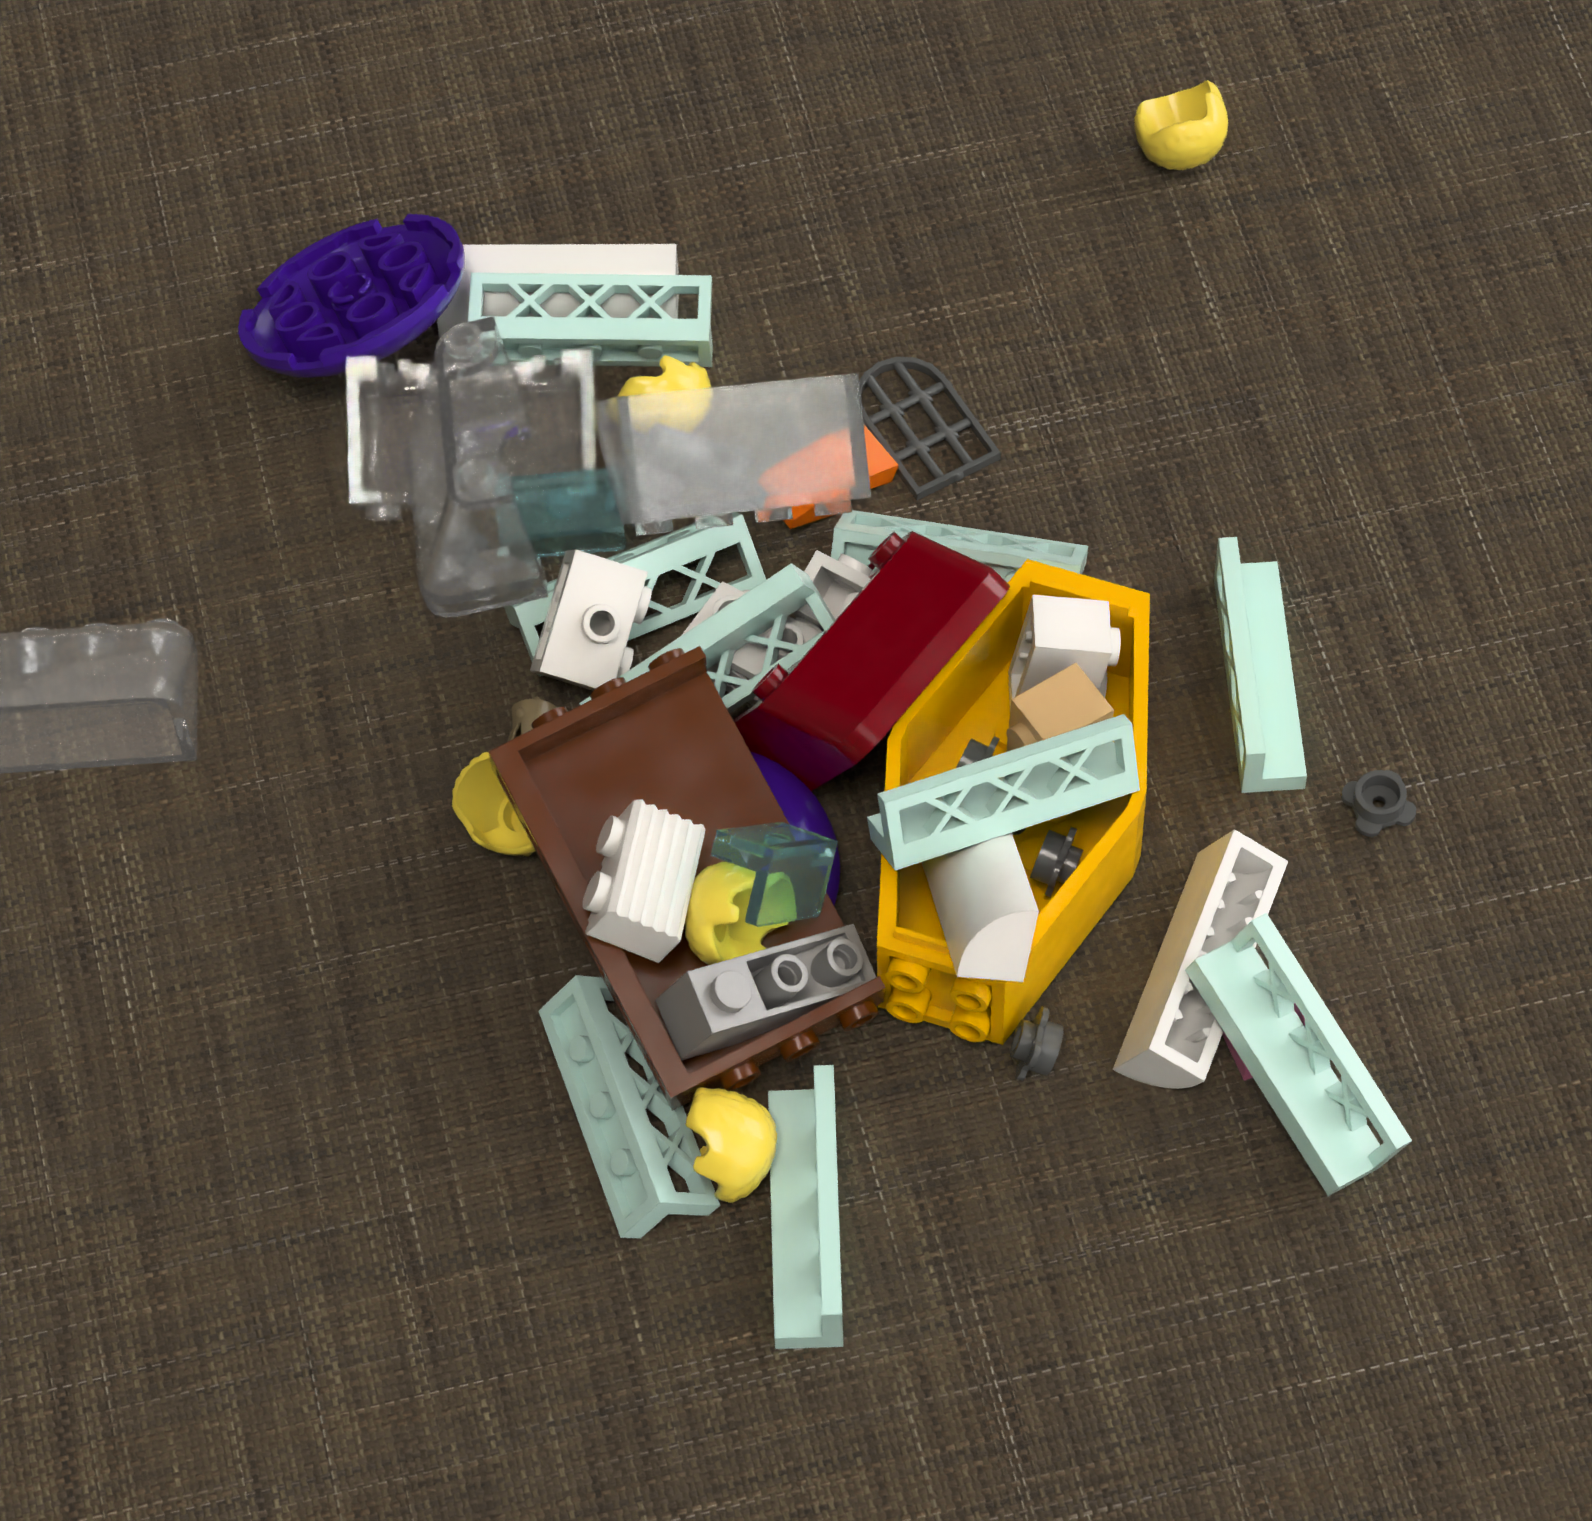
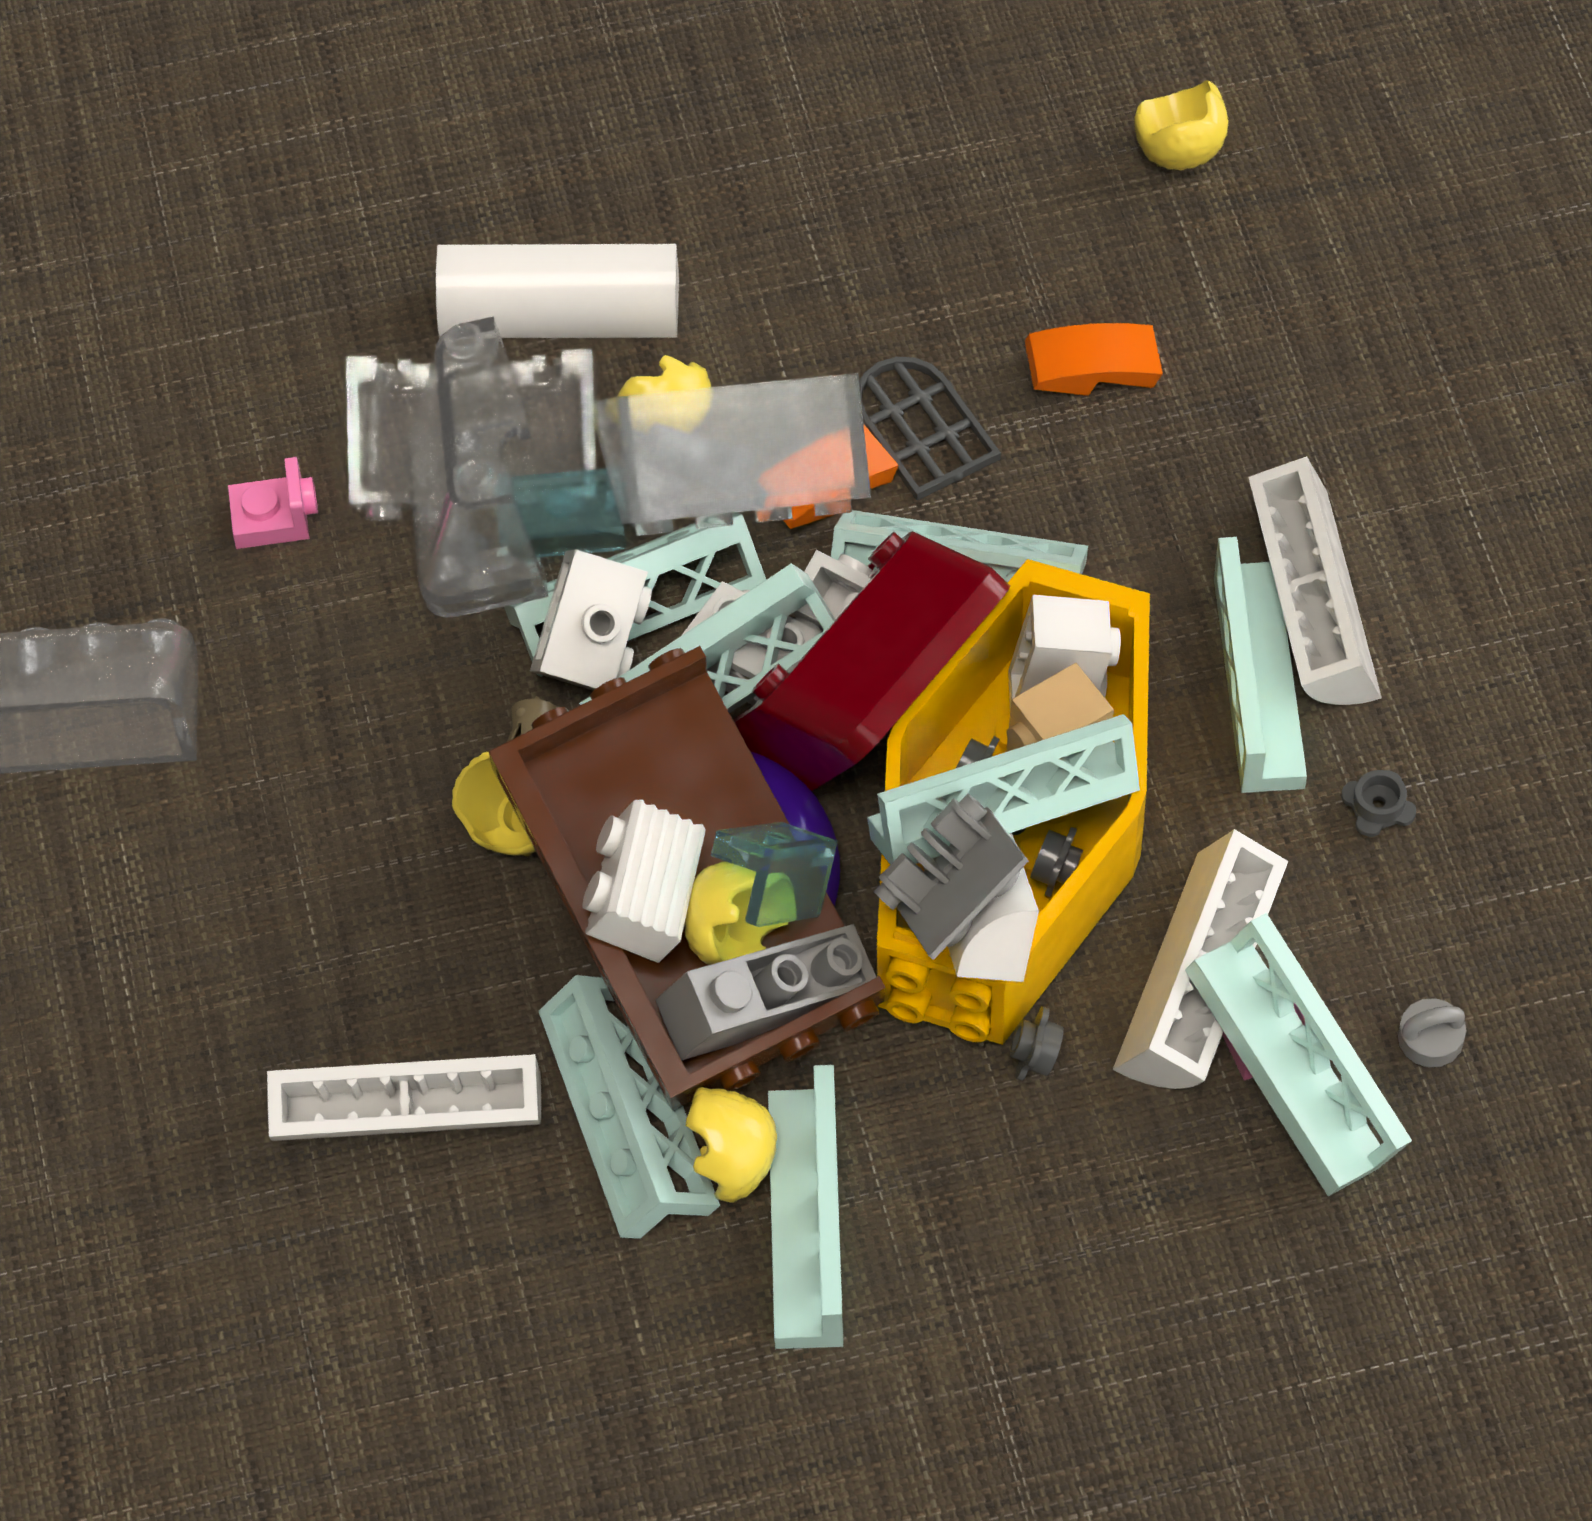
dark purple brick [238,214,465,378] -> none
light aqua fence [467,273,713,367] -> none
none -> bright pink bracket [228,457,318,549]
none -> white brick [267,1054,541,1141]
none -> light grey hinge [874,794,1029,960]
none -> orange slope [1025,323,1163,396]
none -> white brick [1248,456,1382,705]
none -> light grey tile [1398,998,1466,1068]

